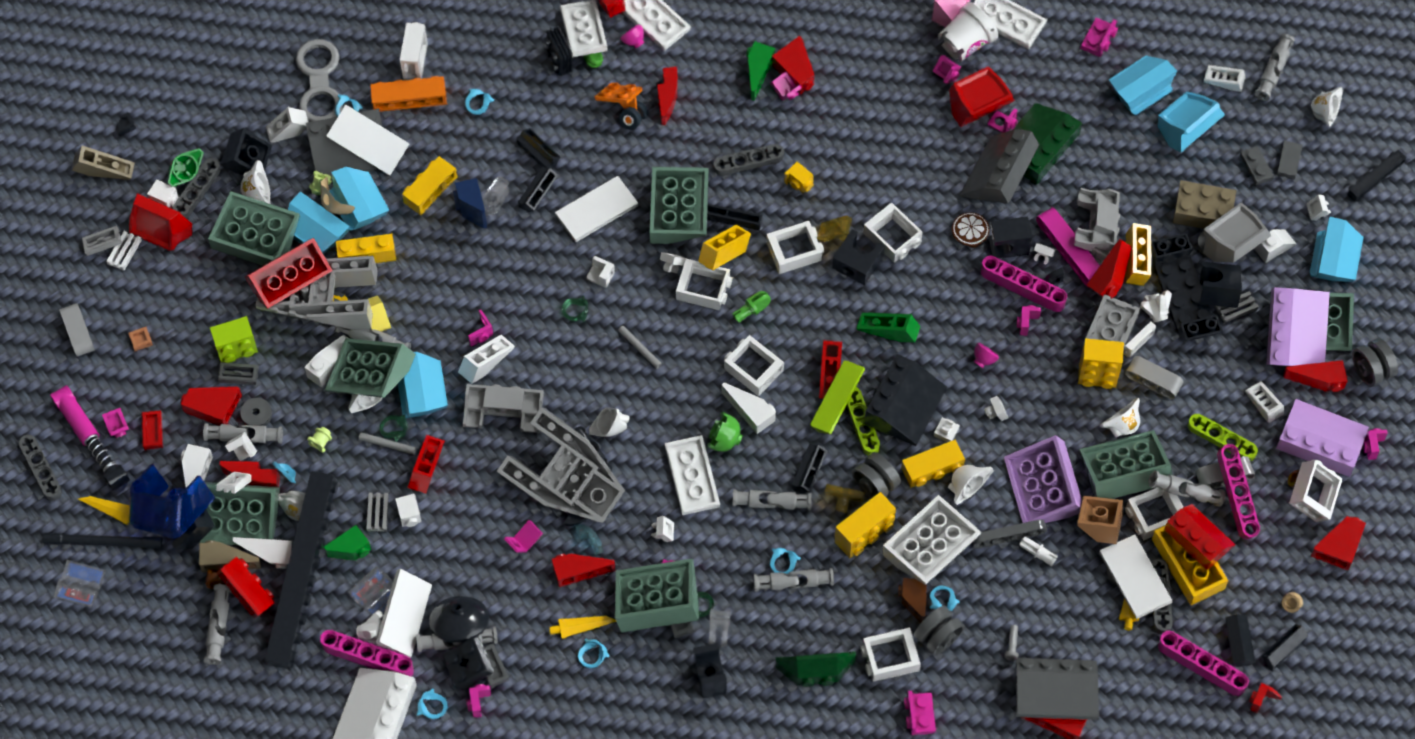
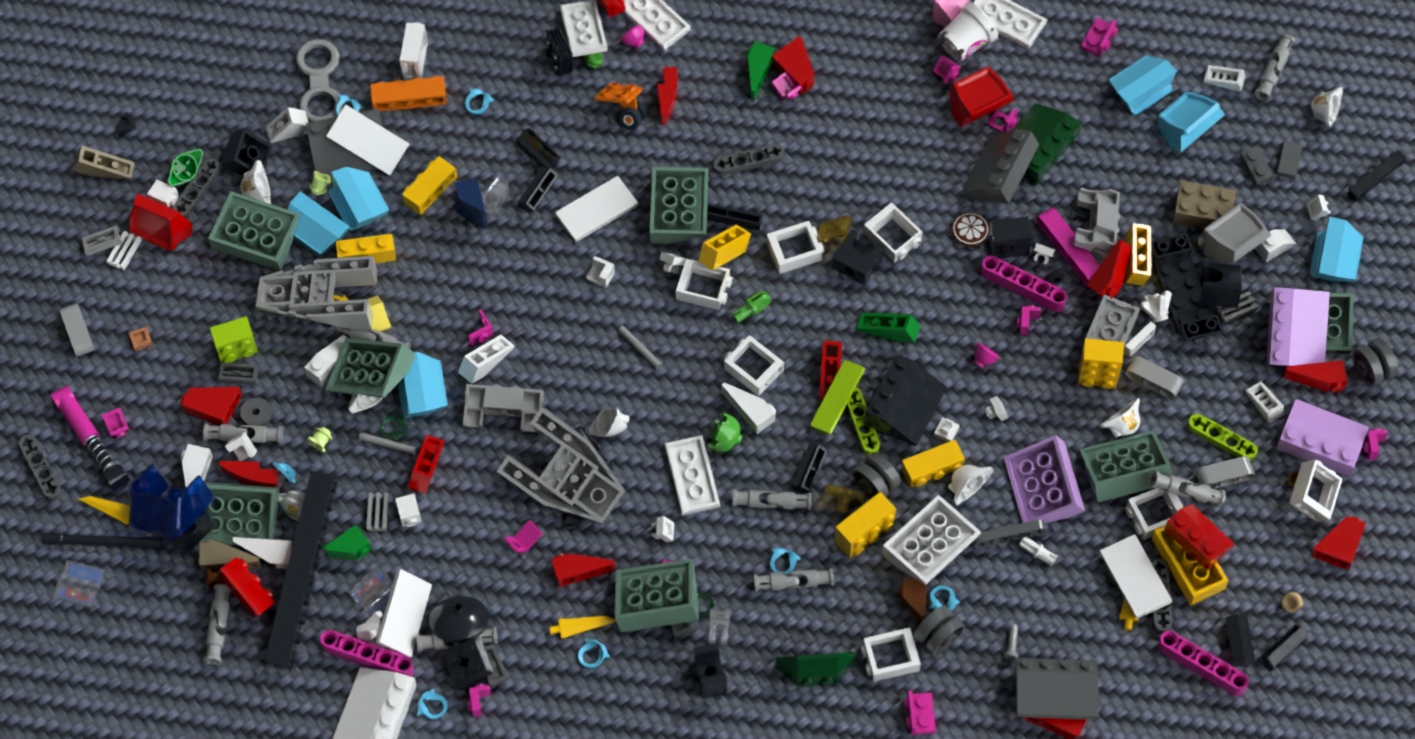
red tile [142,410,163,450] -> none
white tile [217,472,251,494] -> none
red slope [244,238,333,309] -> none
tan piece [321,177,355,215] -> none
clear green piece [562,295,588,322] -> none
clear light blue slope [575,524,603,555] -> none
yellow brick [784,162,814,193] -> none
medium nougat slope [1078,496,1123,544] -> none
dark pink beam [1217,444,1260,540] -> none
red plate [1249,682,1282,713] -> none

